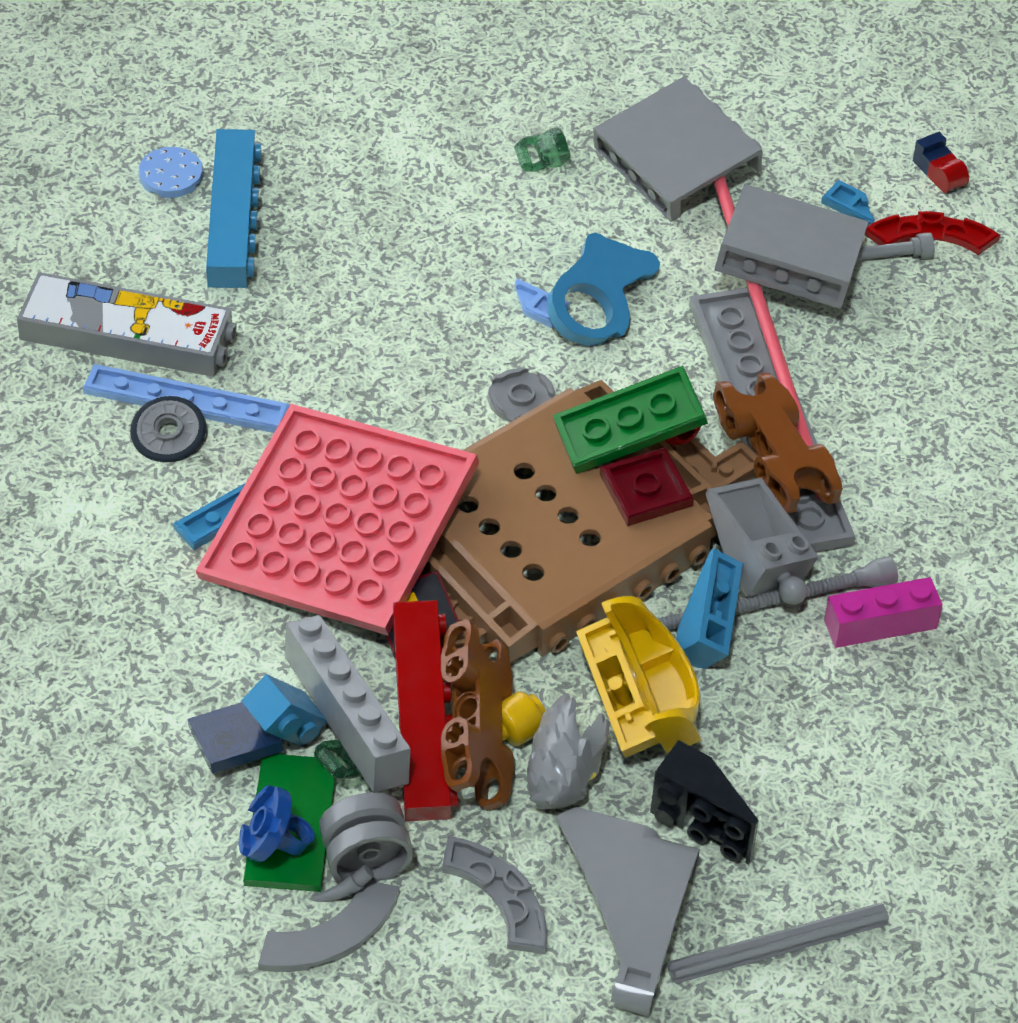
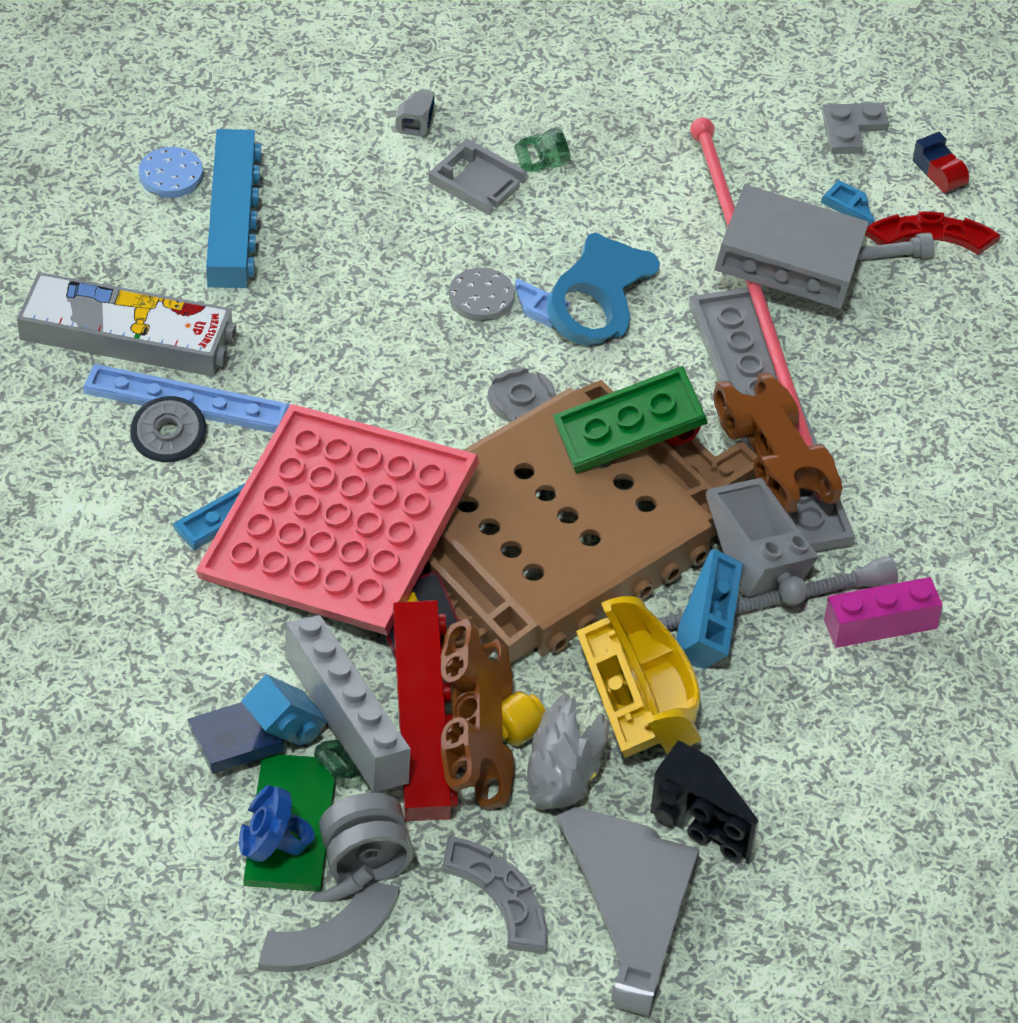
light grey panel [593,76,763,222] -> none
dark red tile [600,447,694,526] -> none
light grey axle [668,903,889,984] -> none
none -> light grey rock [395,89,435,137]
none -> light grey container [428,139,528,215]
none -> light grey tile [449,268,514,321]
none -> light grey plate [822,102,889,154]

